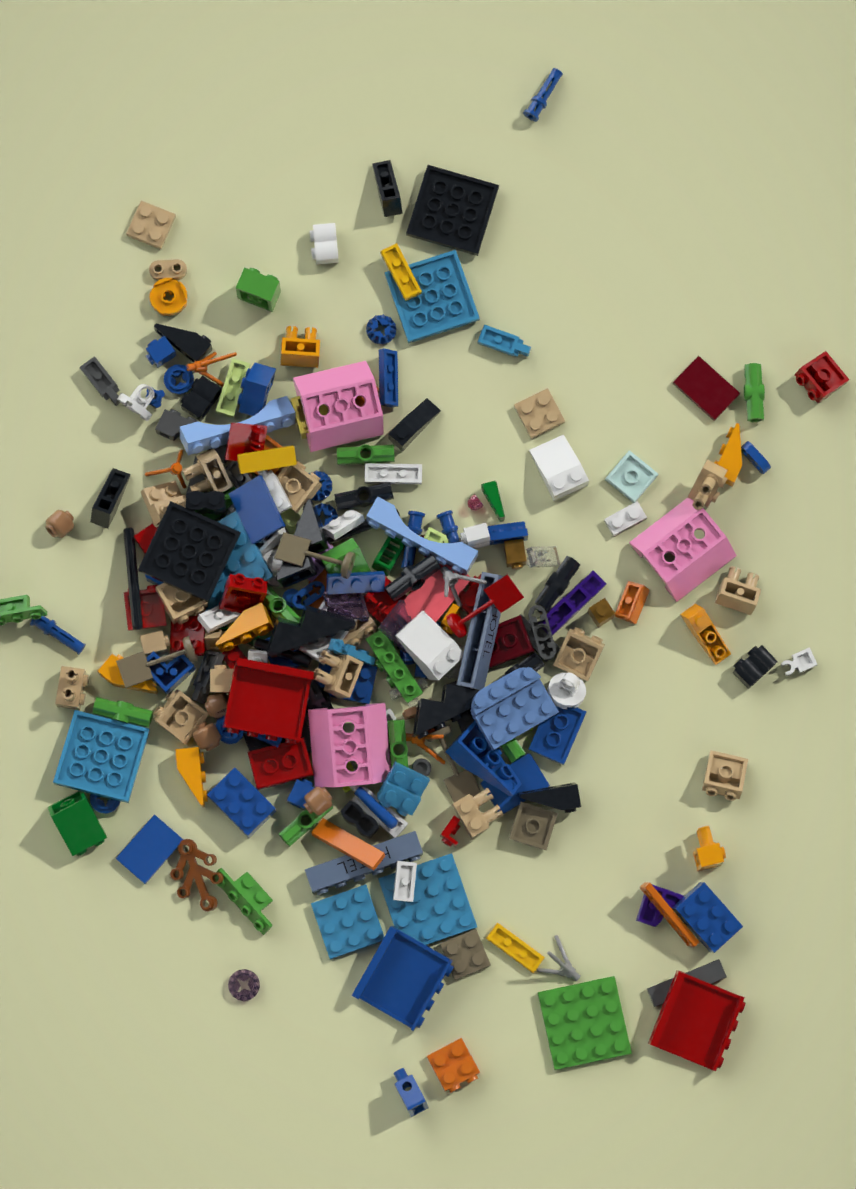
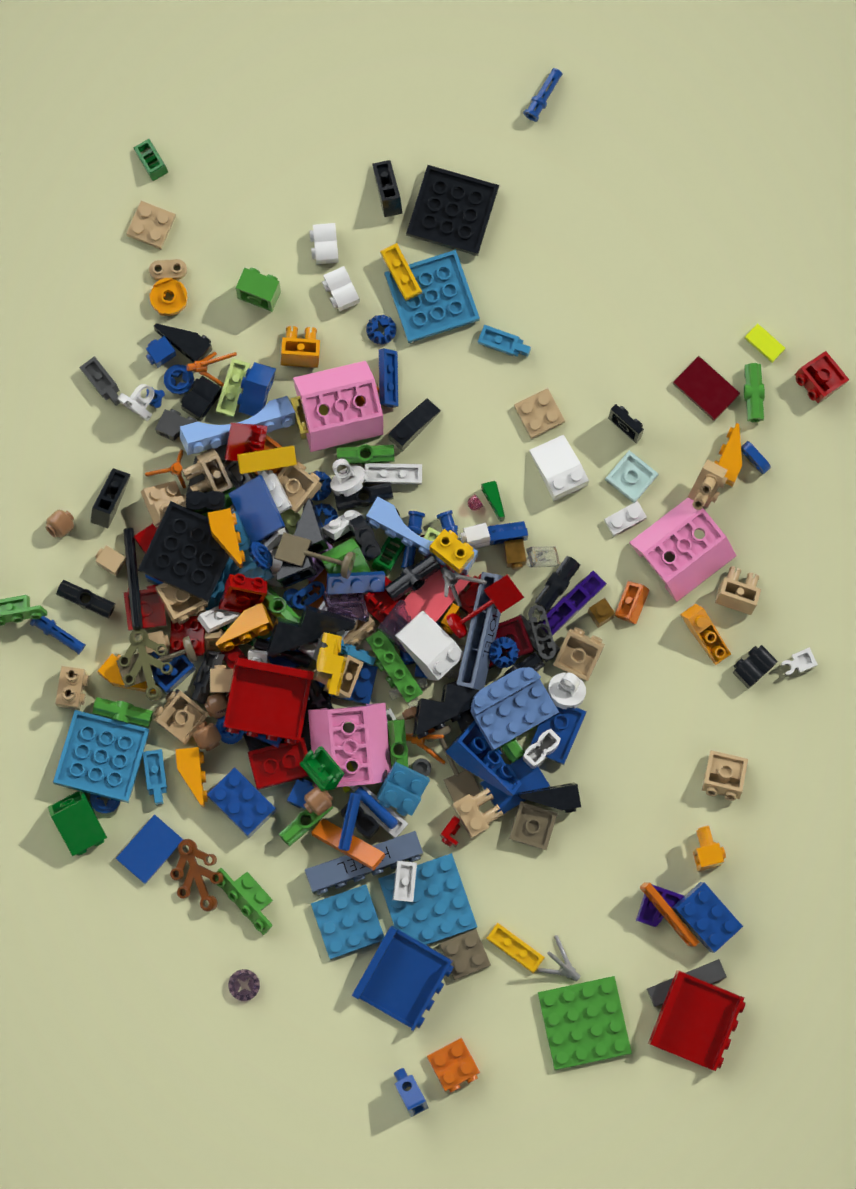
none -> black piece [56,580,116,619]
none -> tan brick [95,545,126,577]
none -> olive plant [118,629,173,702]
none -> green slope [133,139,168,181]
none -> dark azure hinge [143,749,167,805]
none -> light orange slope [208,508,245,568]
none -> blue gear [248,541,273,570]
none -> green hinge [300,746,345,791]
none -> yellow plate [313,632,347,696]
none -> white brick [322,266,360,312]
none -> white tile [330,459,368,496]
none -> blue axle [338,793,361,851]
none -> black brick [349,515,381,561]
none -> yellow brick [430,529,474,574]
none -> blue gear [489,637,519,668]
none -> white brick [523,729,561,769]
none -> black plate [608,404,644,443]
none -> neon yellow tile [745,323,786,363]

